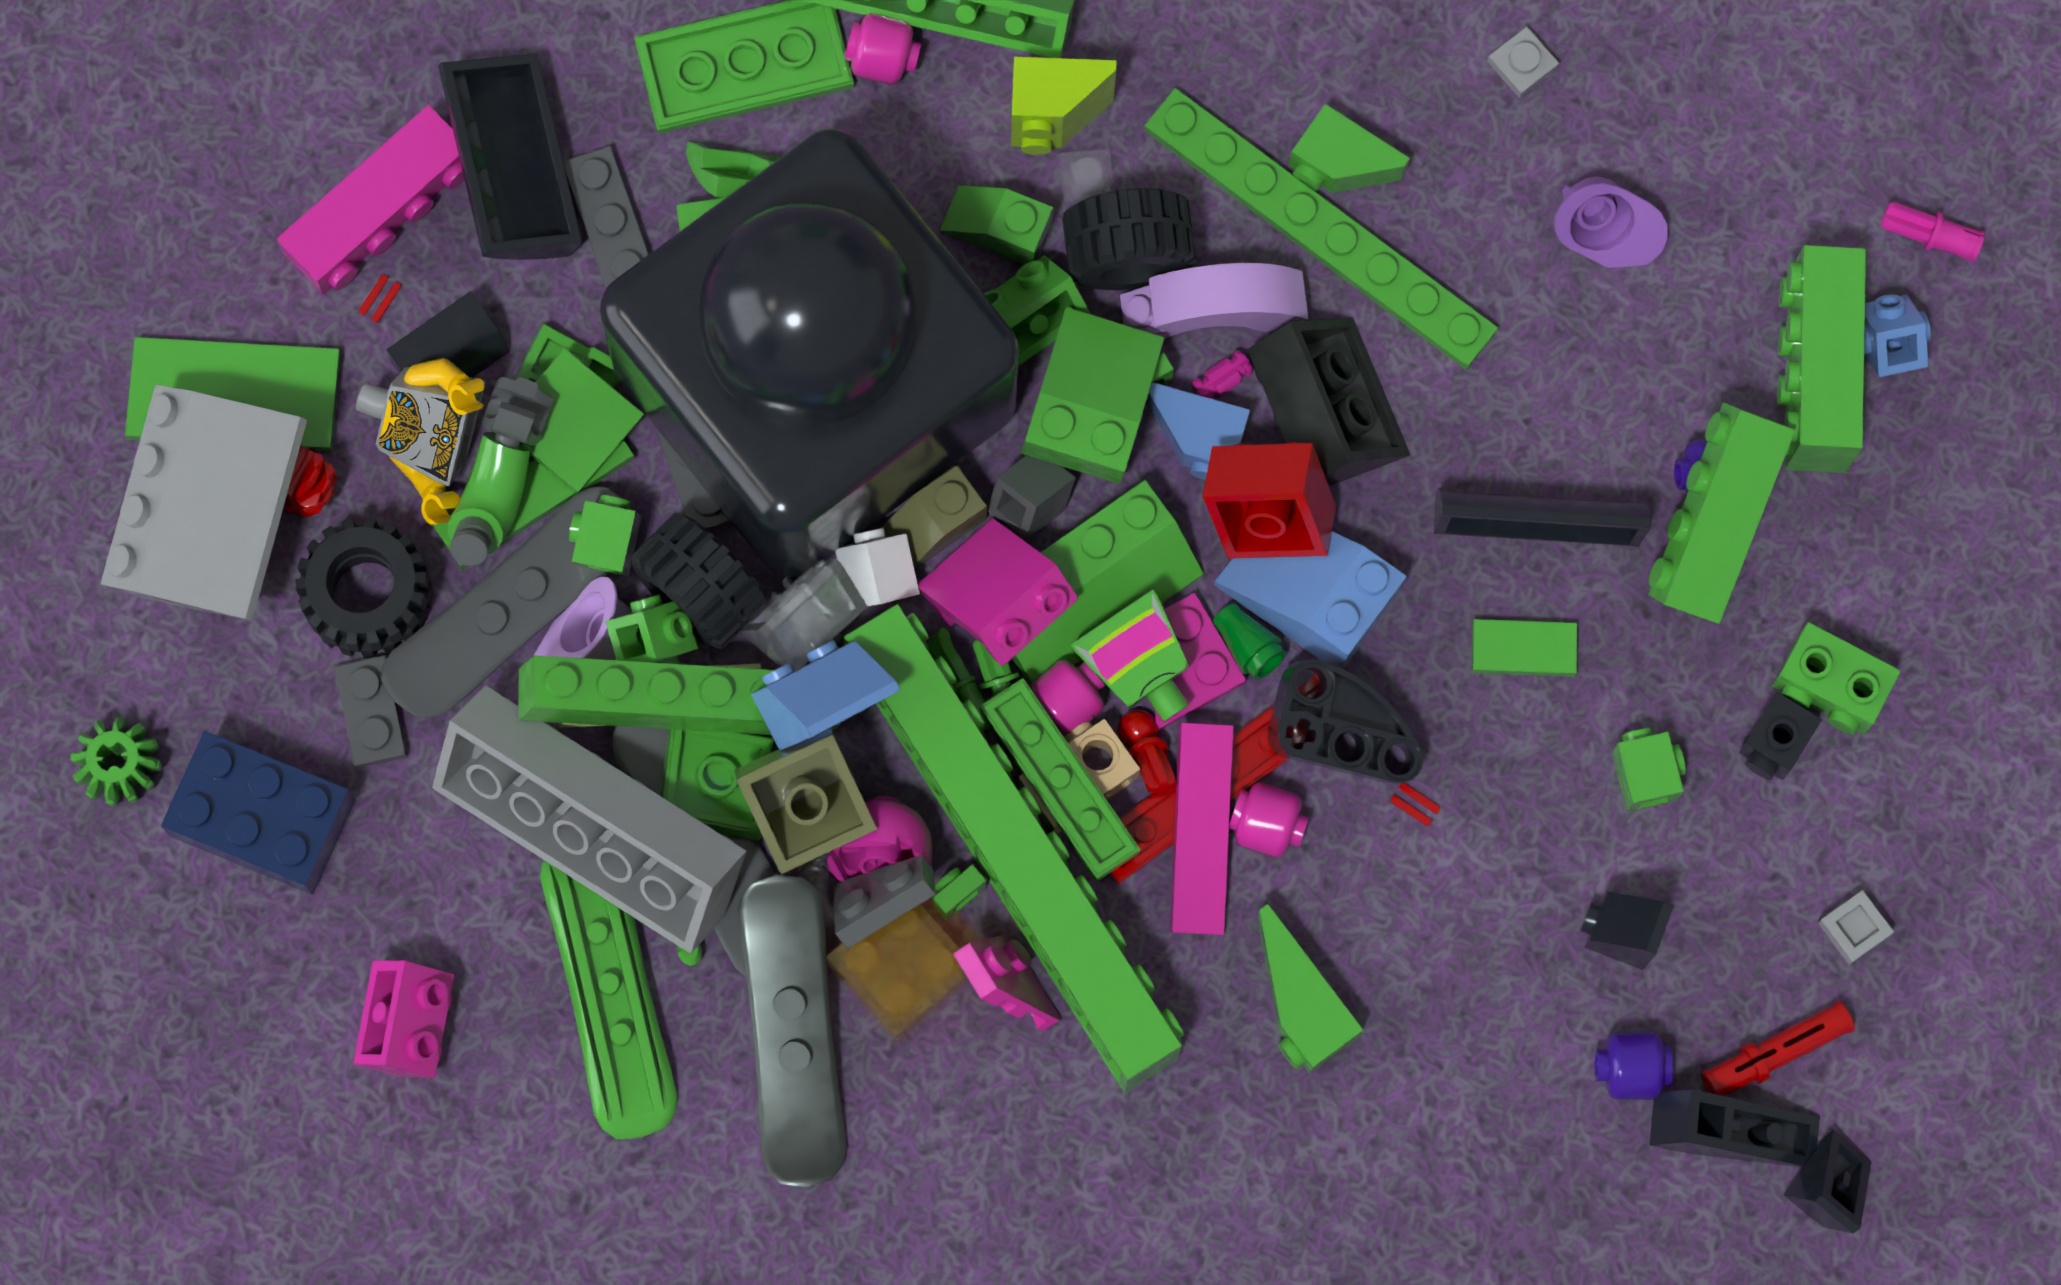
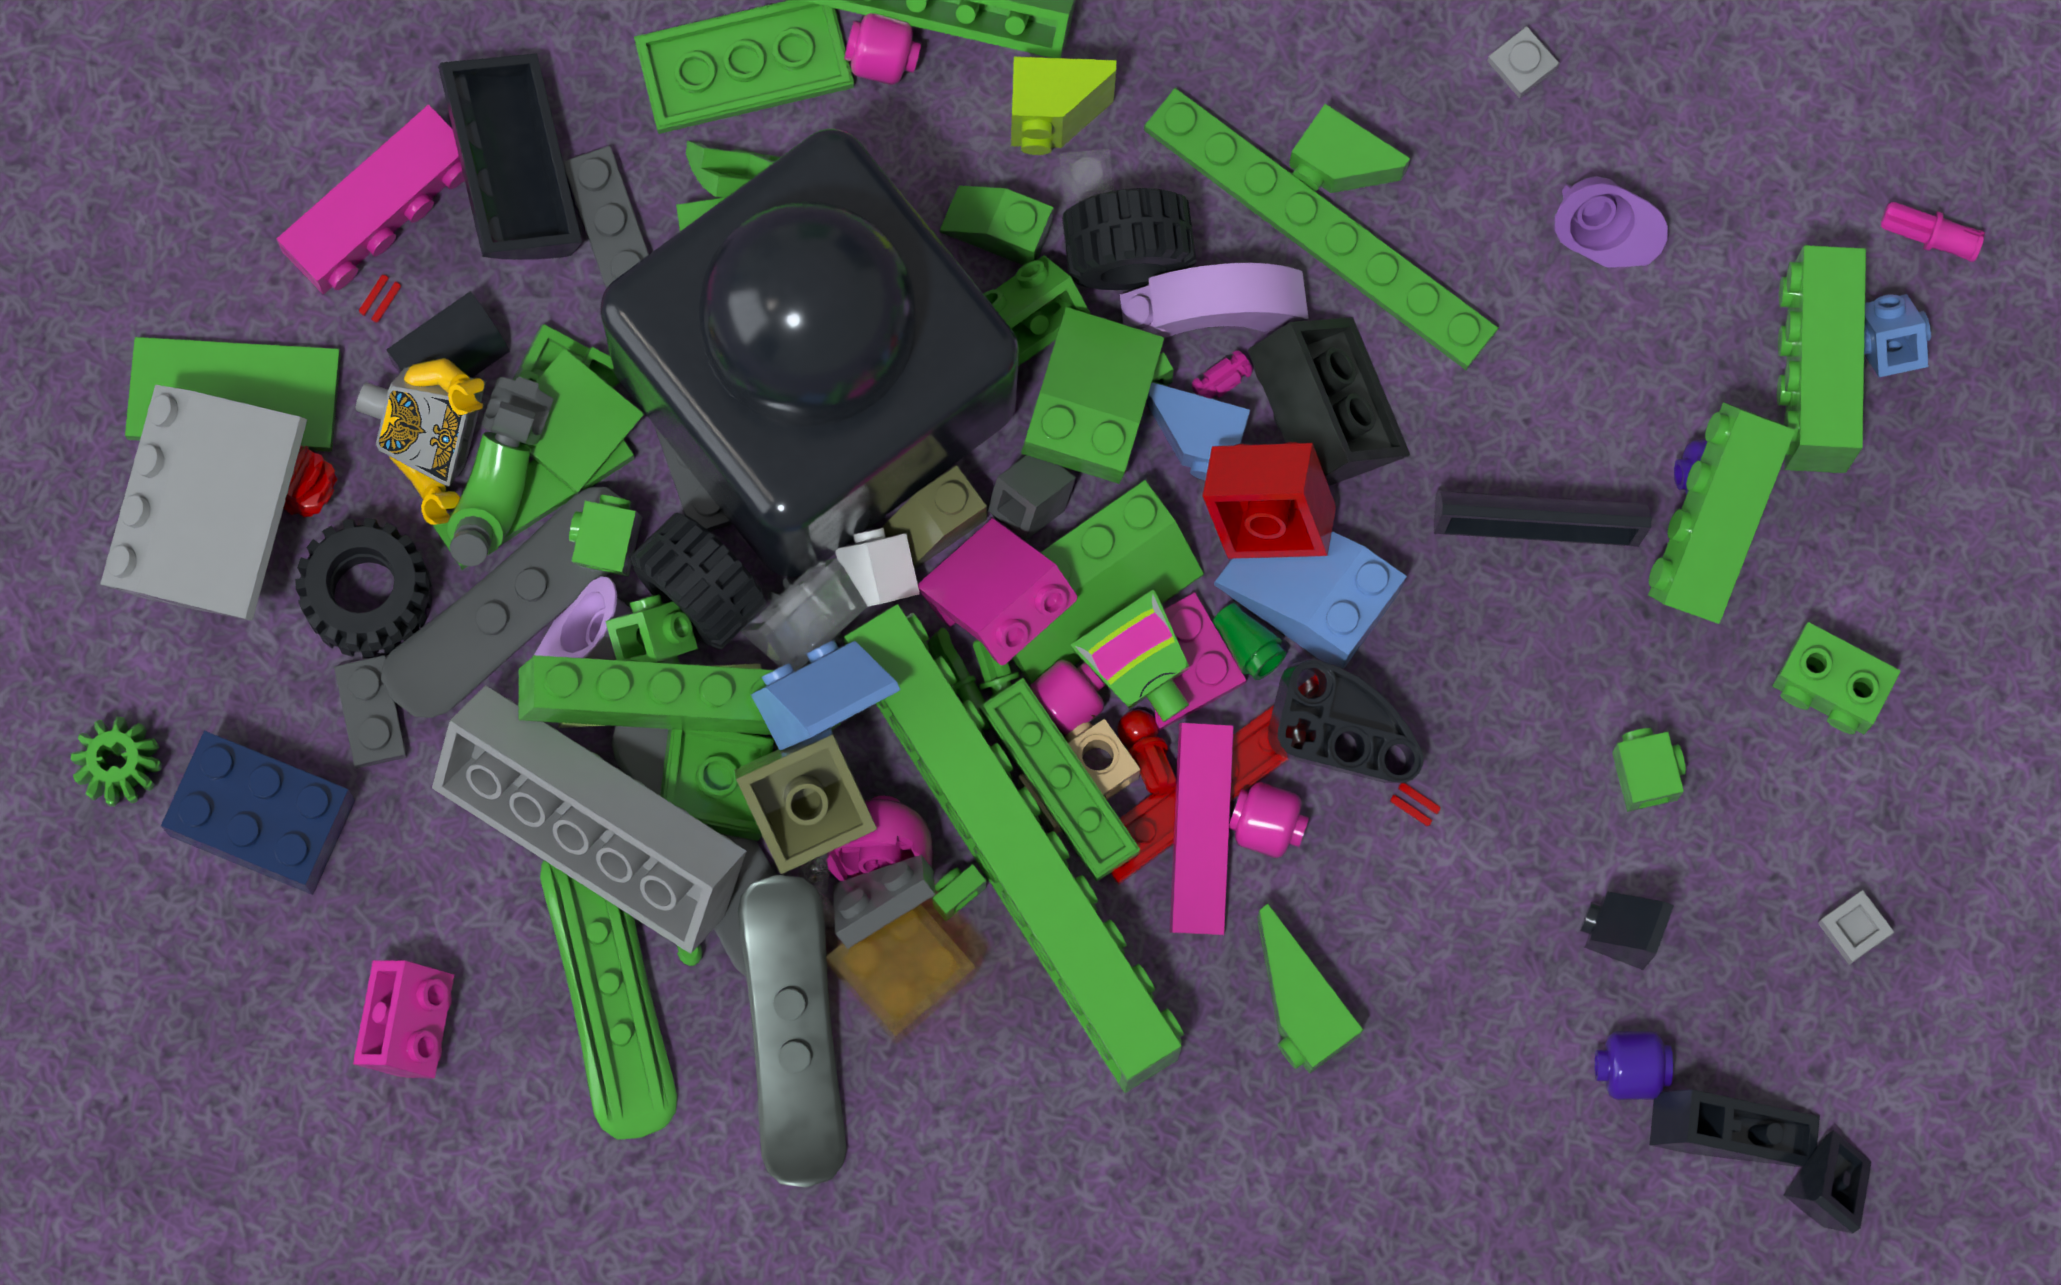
dark pink wing [953,934,1062,1031] -> none
bright green tile [1472,619,1577,677] -> none
red pin [1700,1001,1855,1096] -> none
black brick [1739,692,1822,780] -> none

